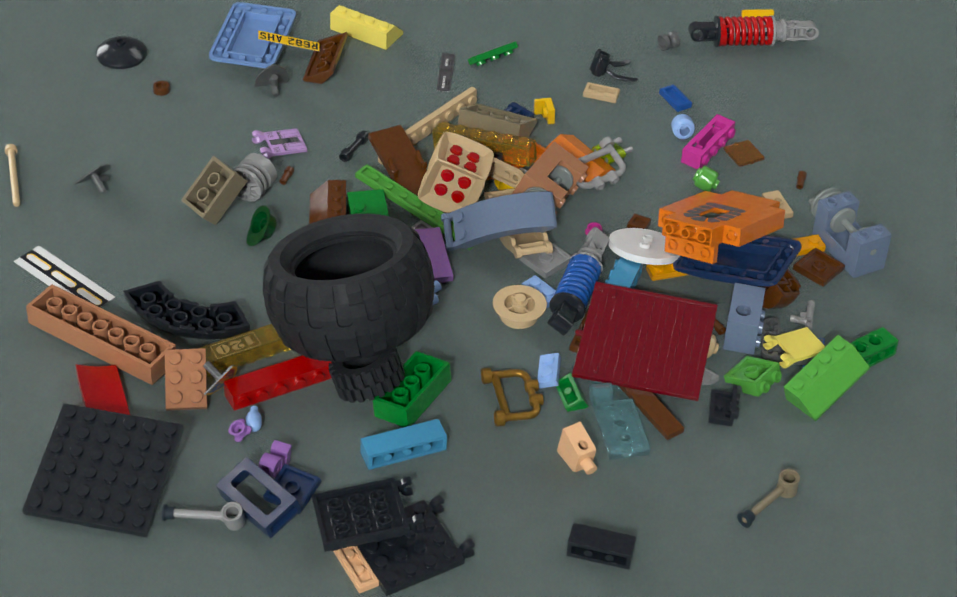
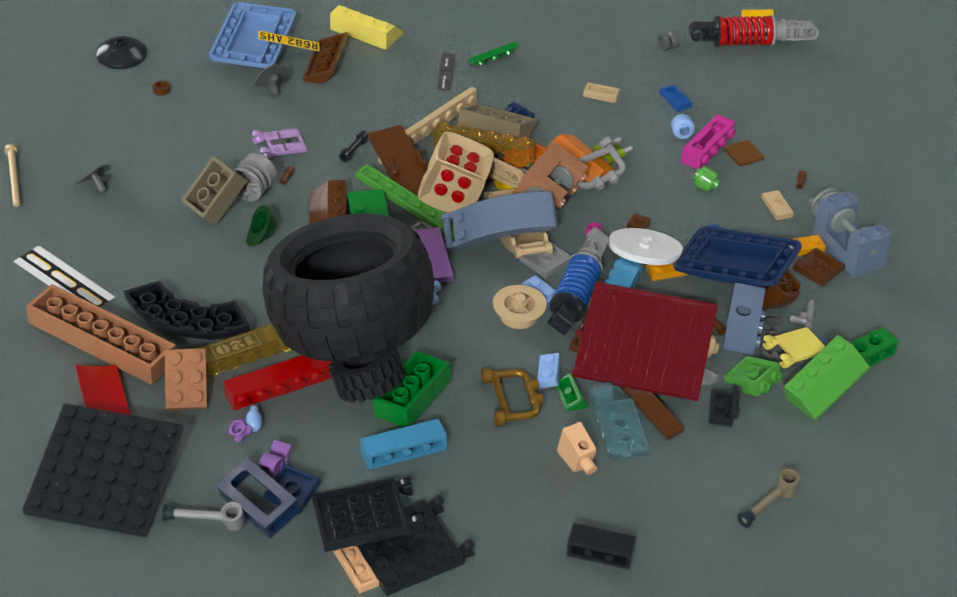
shield [203,361,237,395] -> none
yellow bracket [534,98,555,124] -> none
black plant [589,49,638,82] -> none
orange panel [658,190,785,264] -> none

